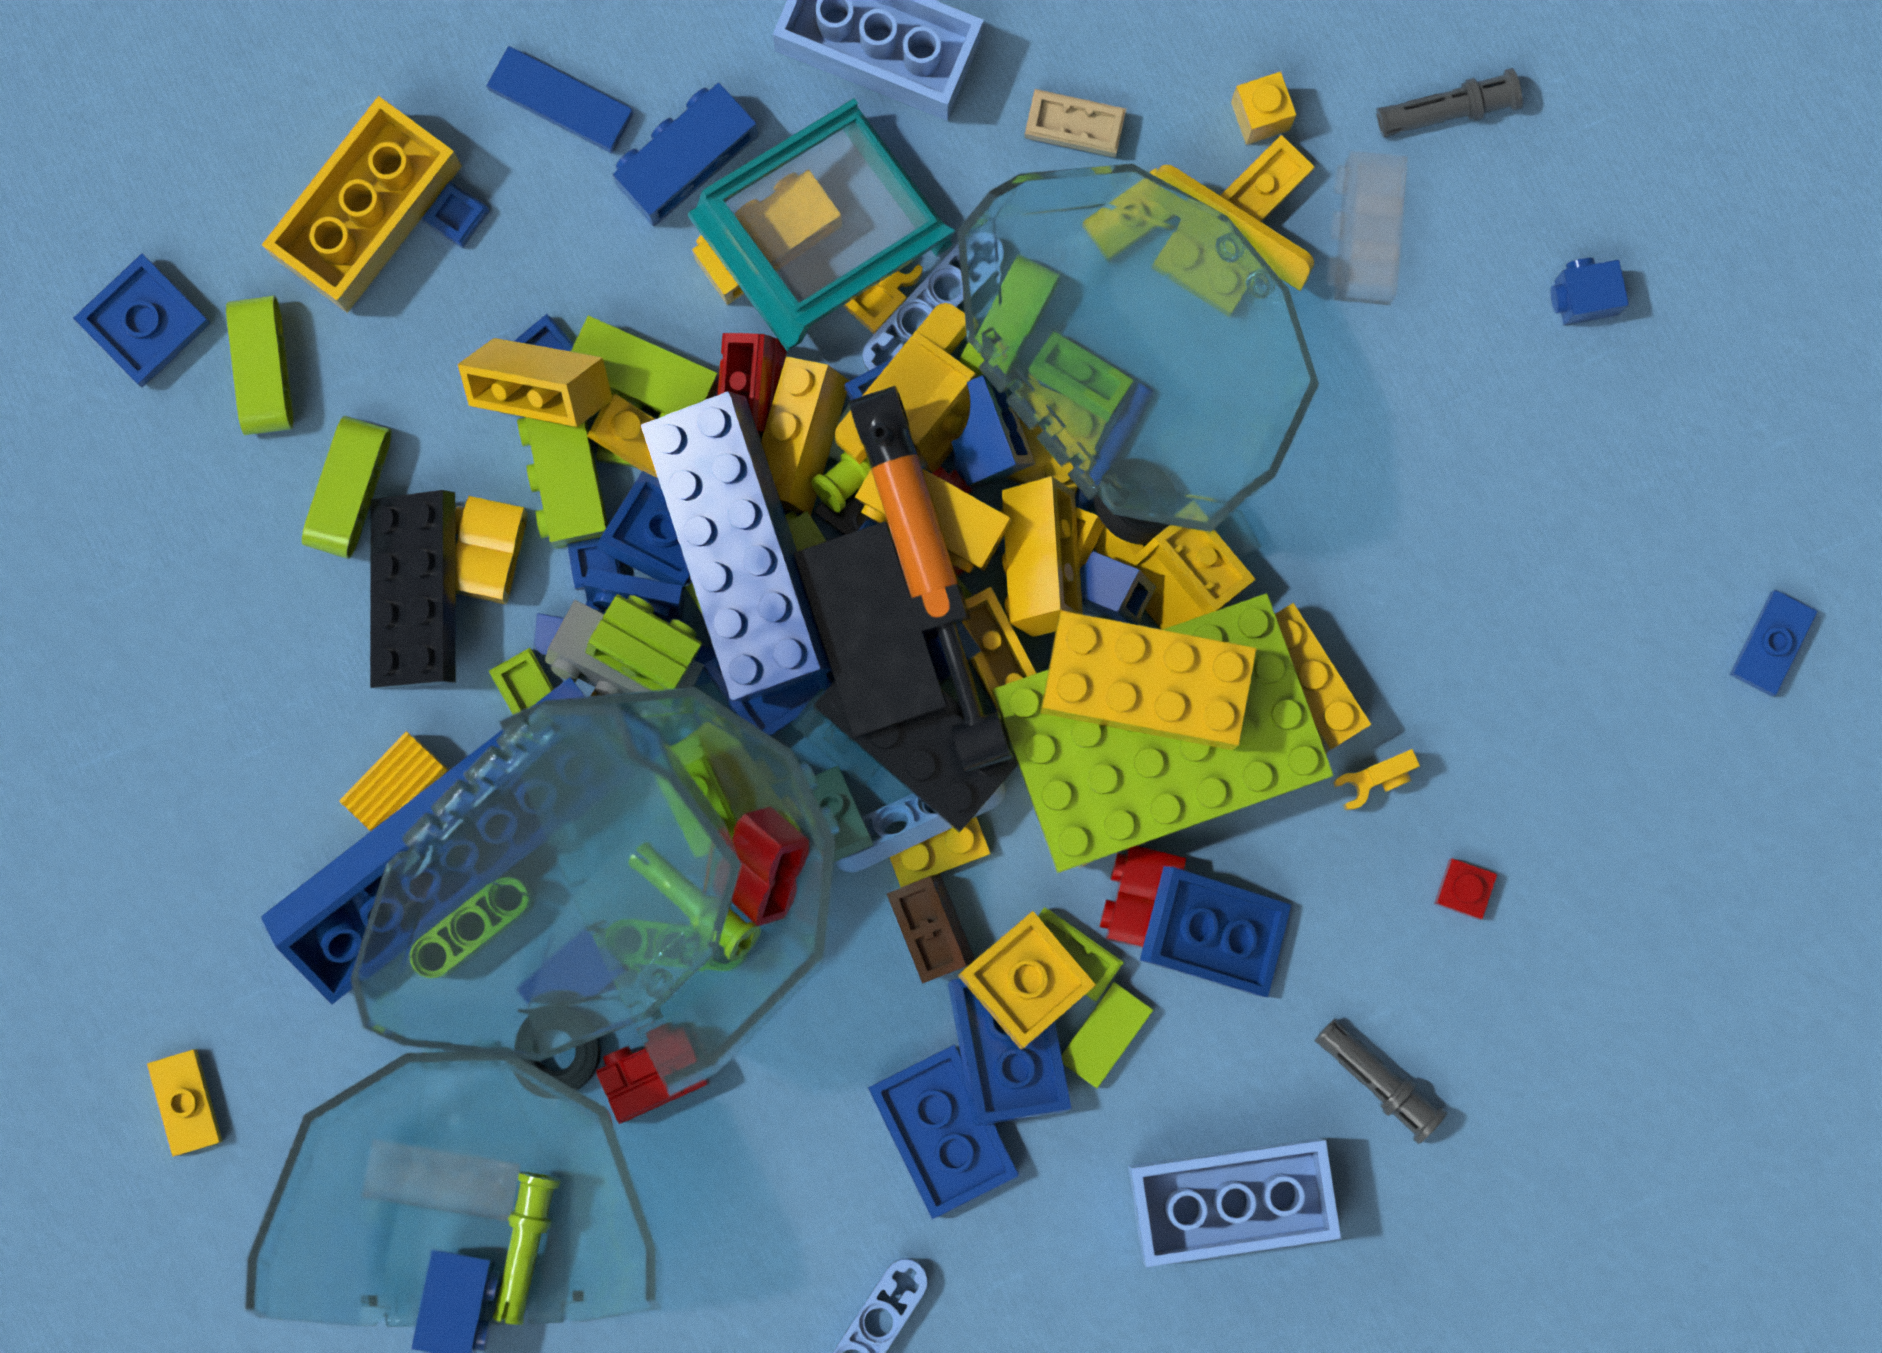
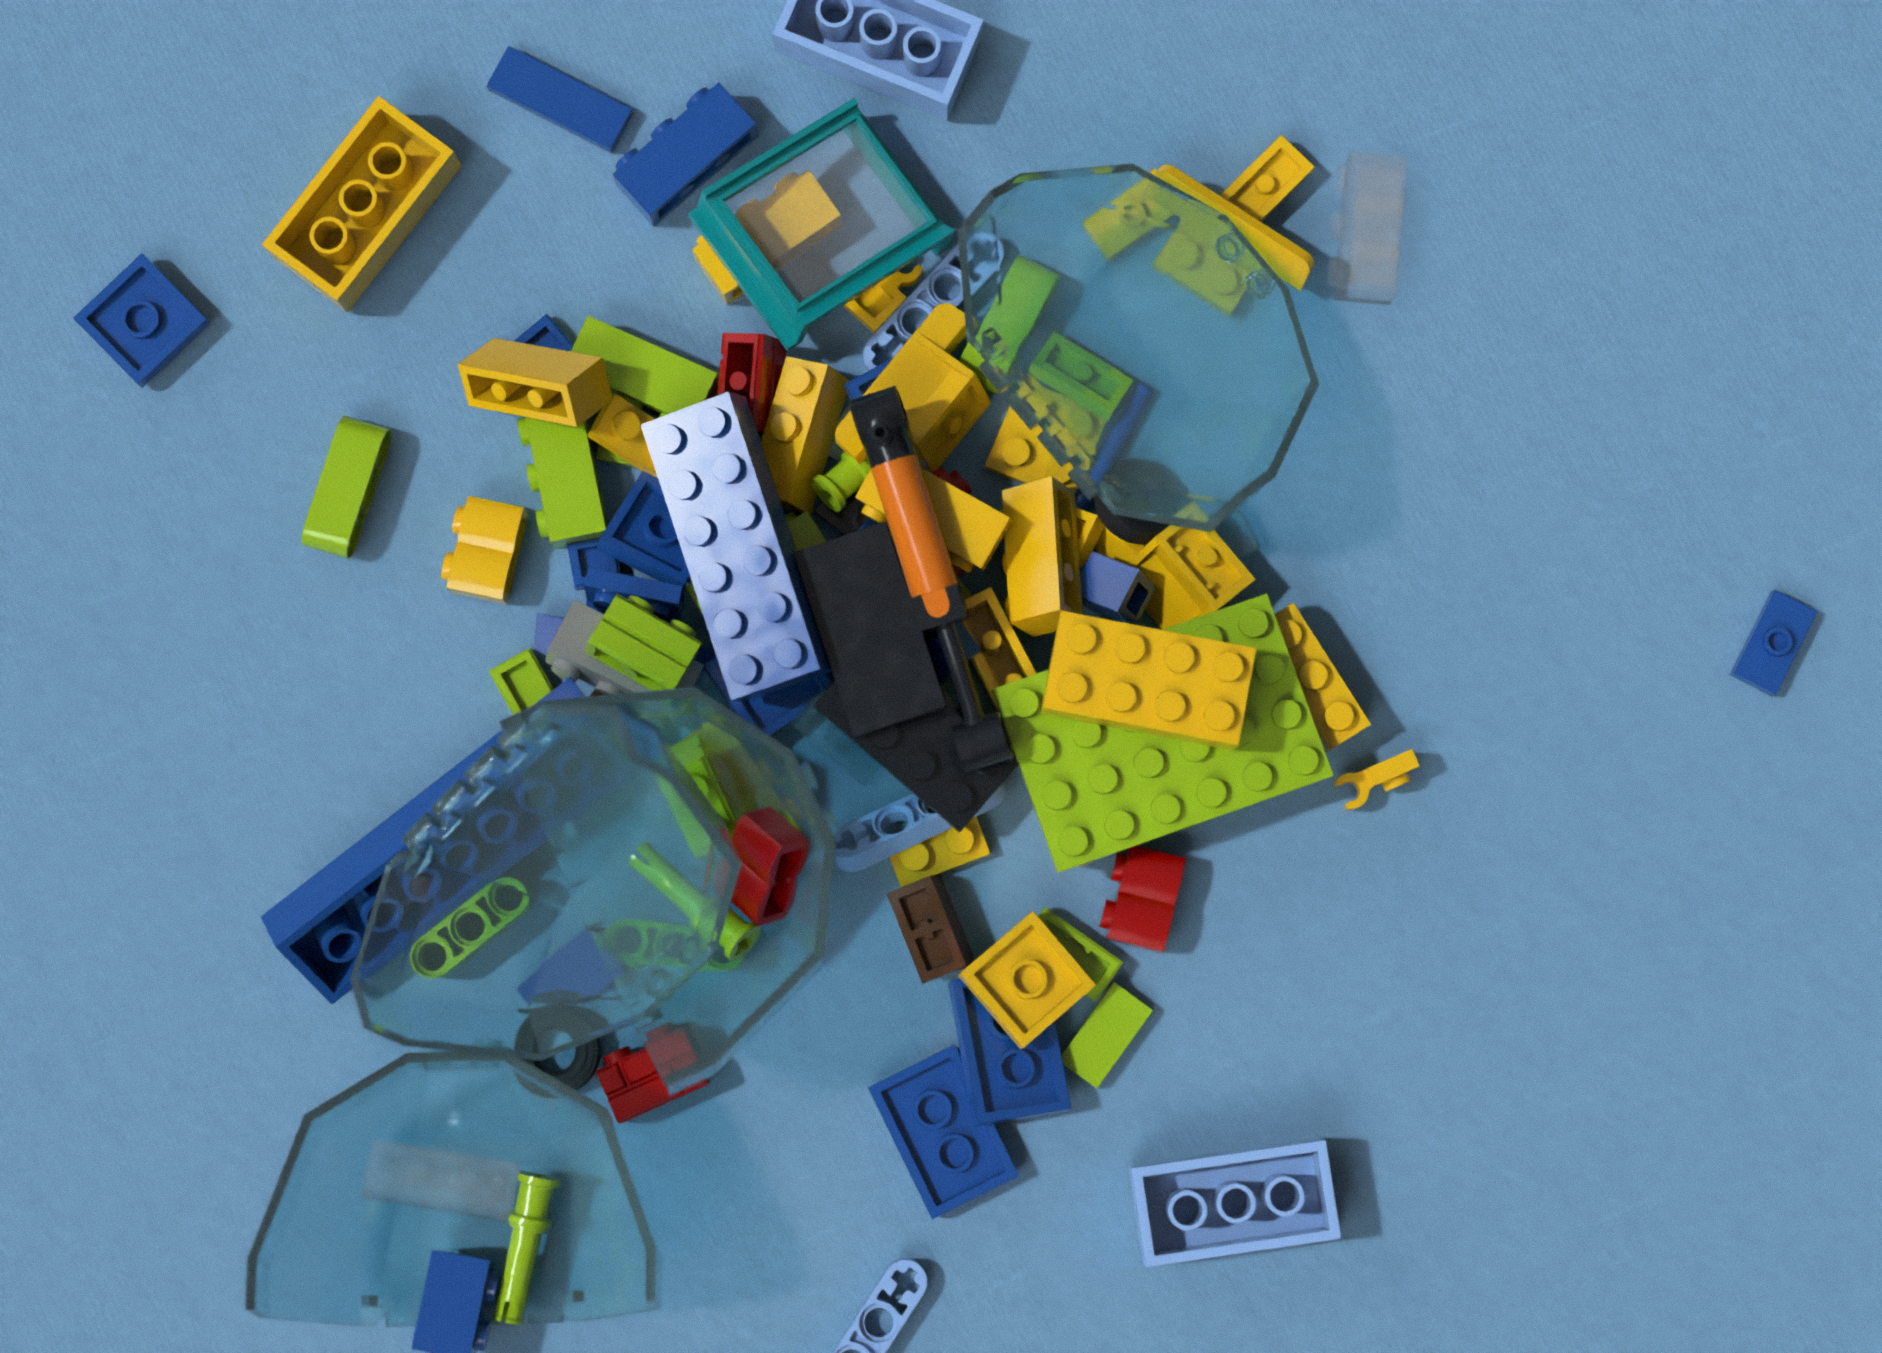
yellow plate [147,1049,223,1157] -> none
lime beam [226,295,294,436] -> none
yellow brick [339,731,449,831] -> none
black plate [370,490,456,689] -> none
blue tile [422,181,490,249] -> none
sand green plate [794,765,873,864] -> none
blue arch [951,375,1035,486] -> none
tan plate [1024,89,1126,158] -> none
blue plate [1140,866,1291,998] -> none
yellow brick [1231,71,1296,145] -> none
dark grey pin [1314,1018,1447,1144] -> none
dark grey pin [1376,68,1523,138] -> none
red plate [1434,858,1497,920] -> none
blue brick [1550,258,1629,326] -> none

